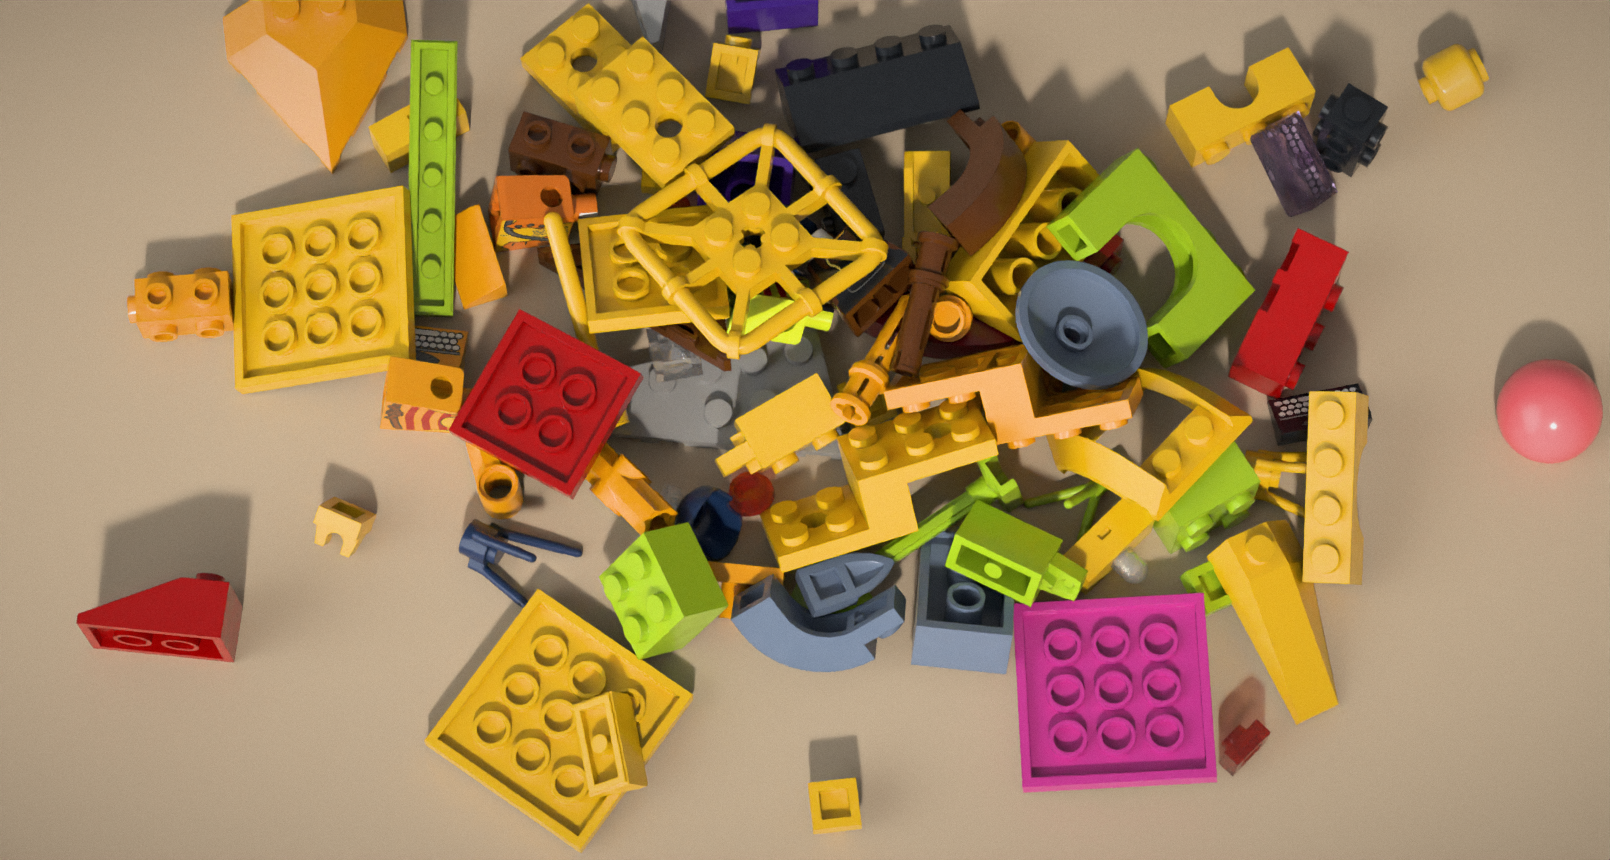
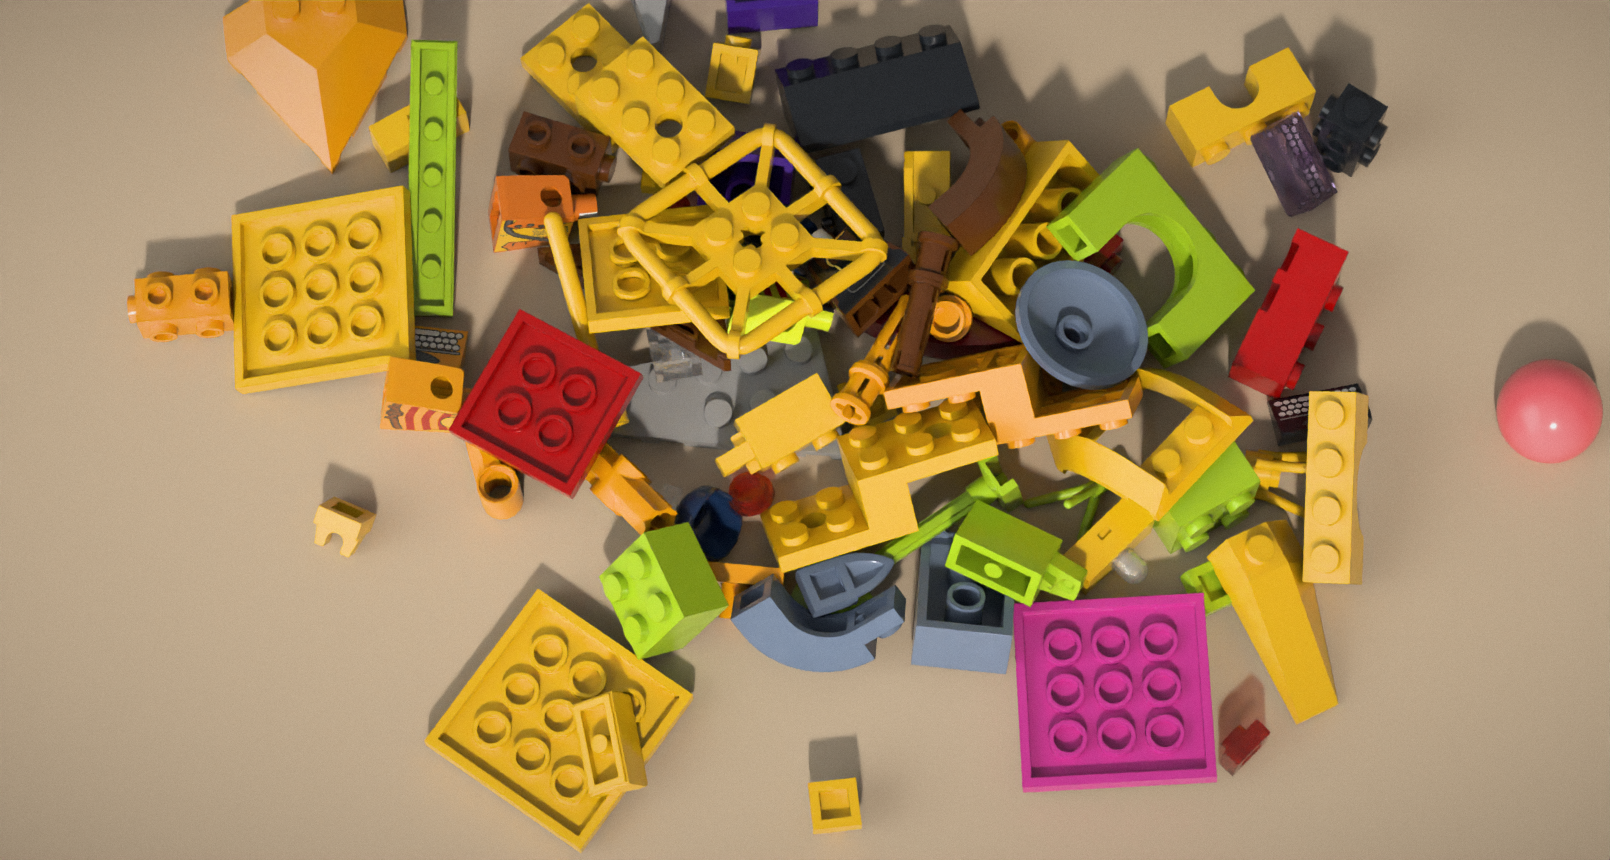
red slope [76,573,243,663] -> none
light orange slope [454,204,508,310] -> none
dark blue plant [459,519,583,608] -> none
yellow head [1417,44,1489,111] -> none

